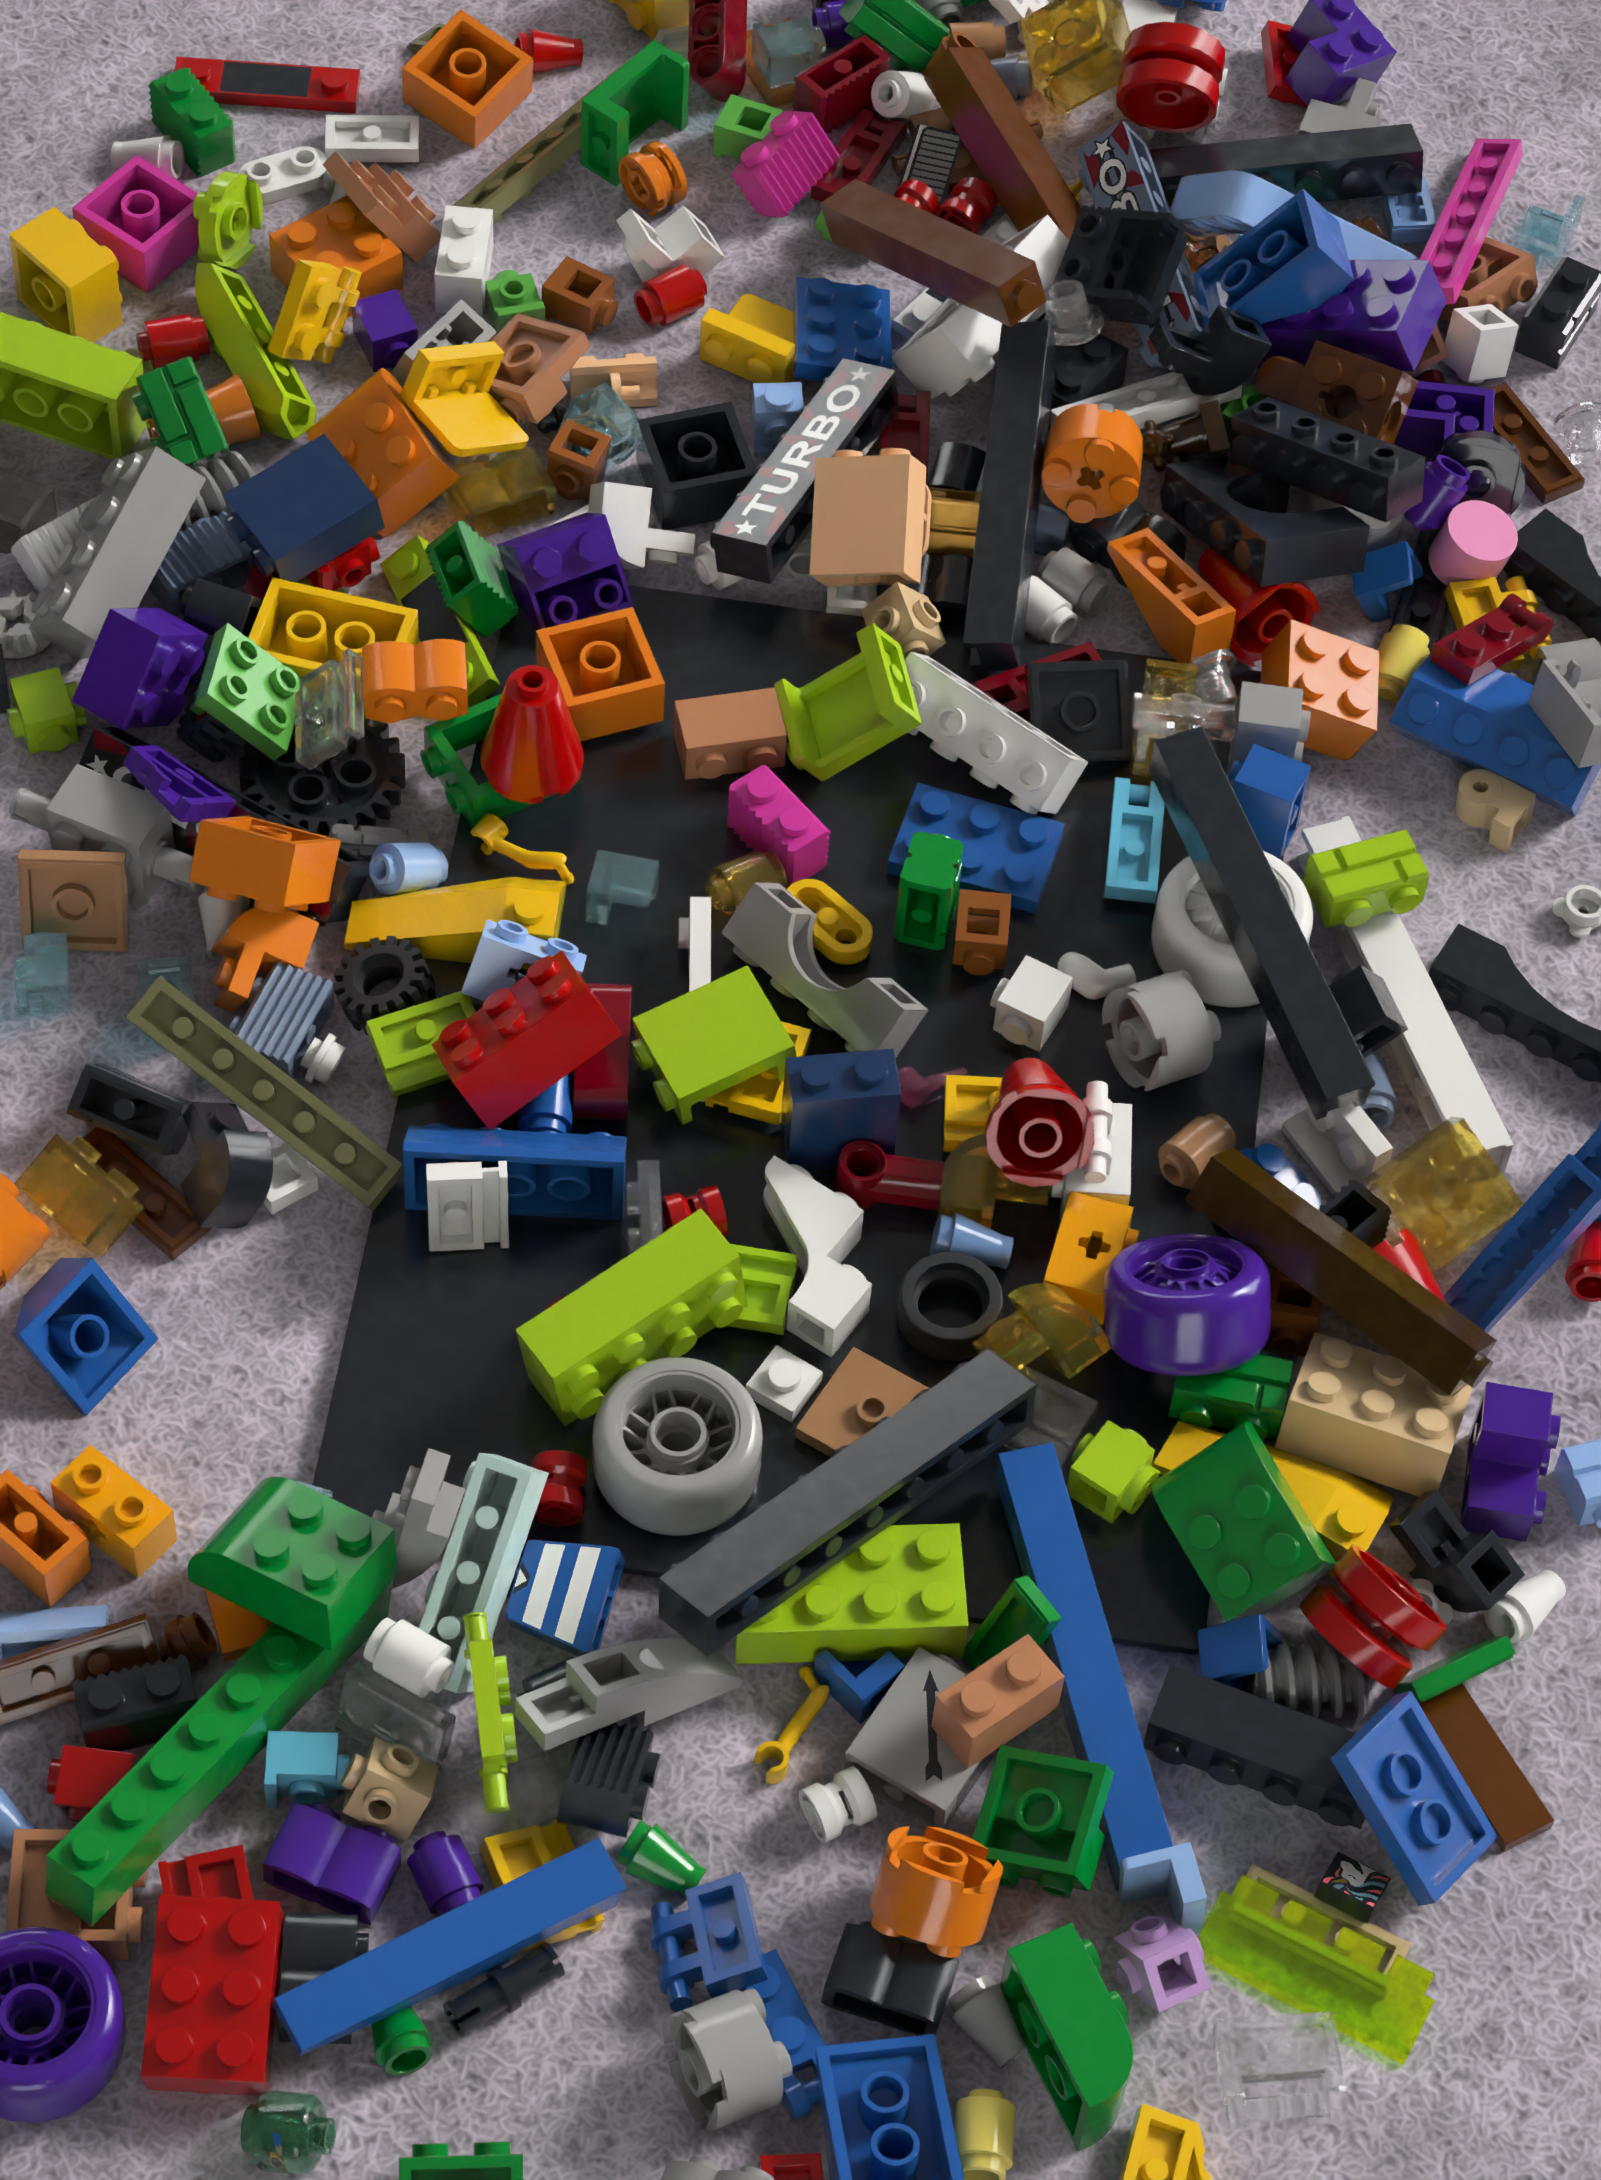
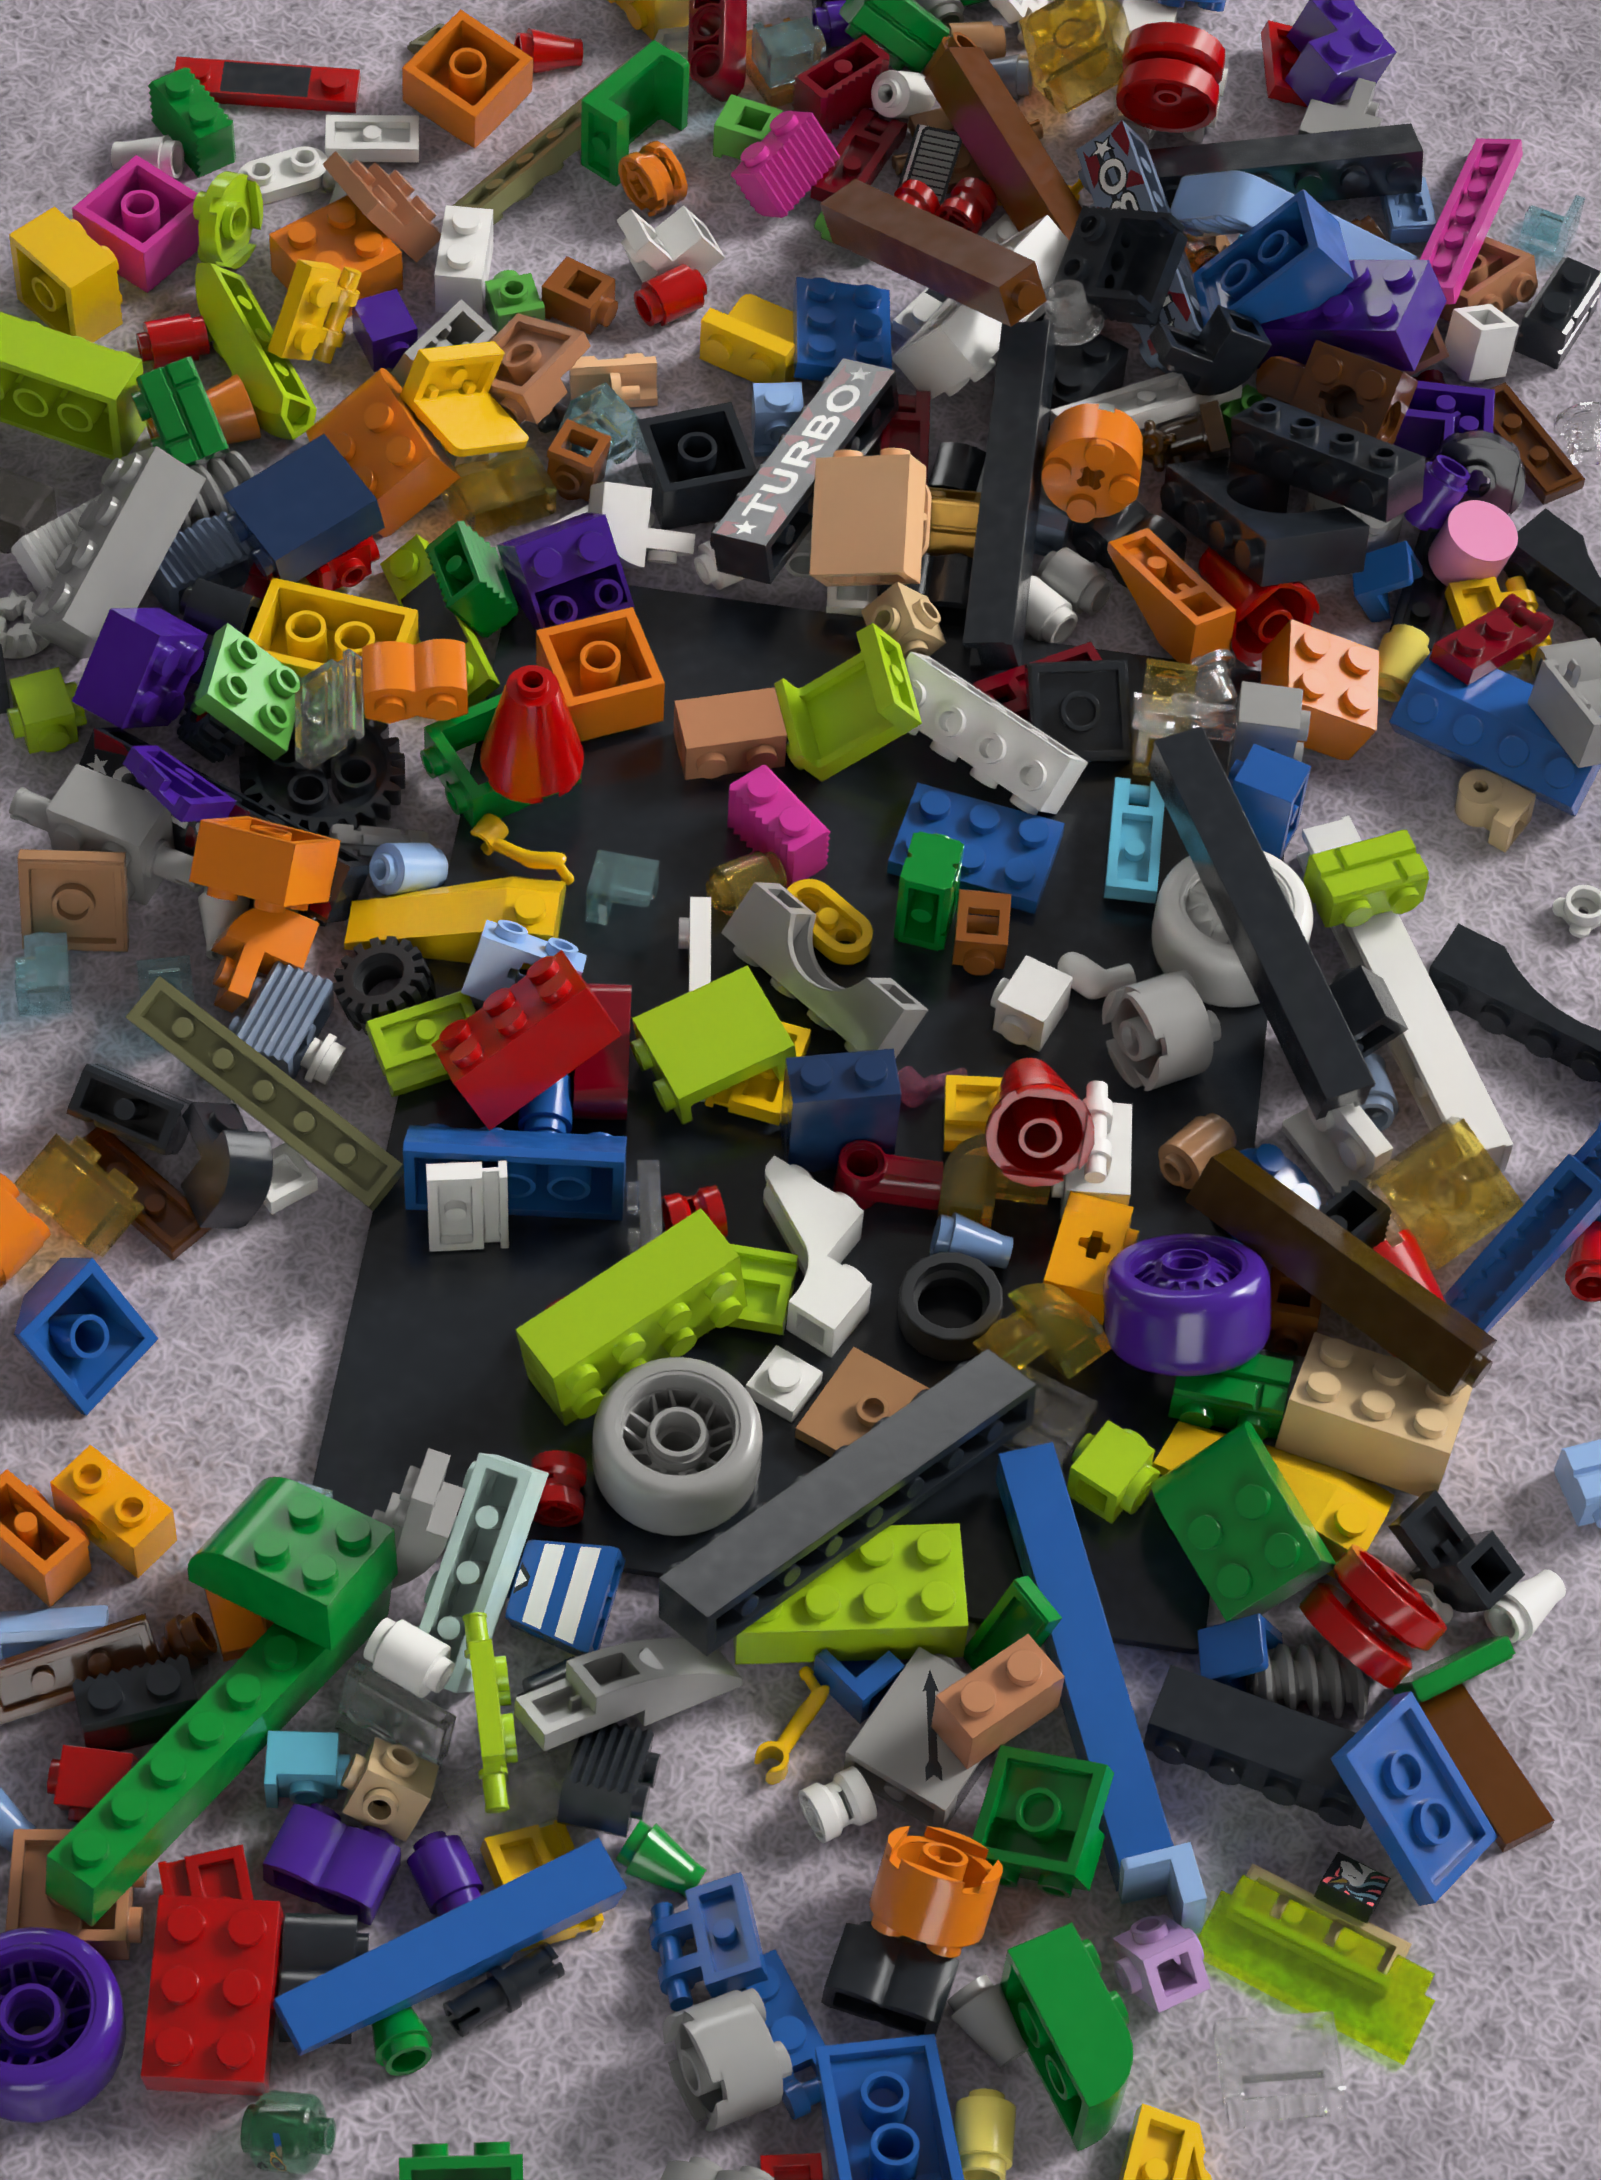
dark purple brick [1460,1382,1561,1542] -> none

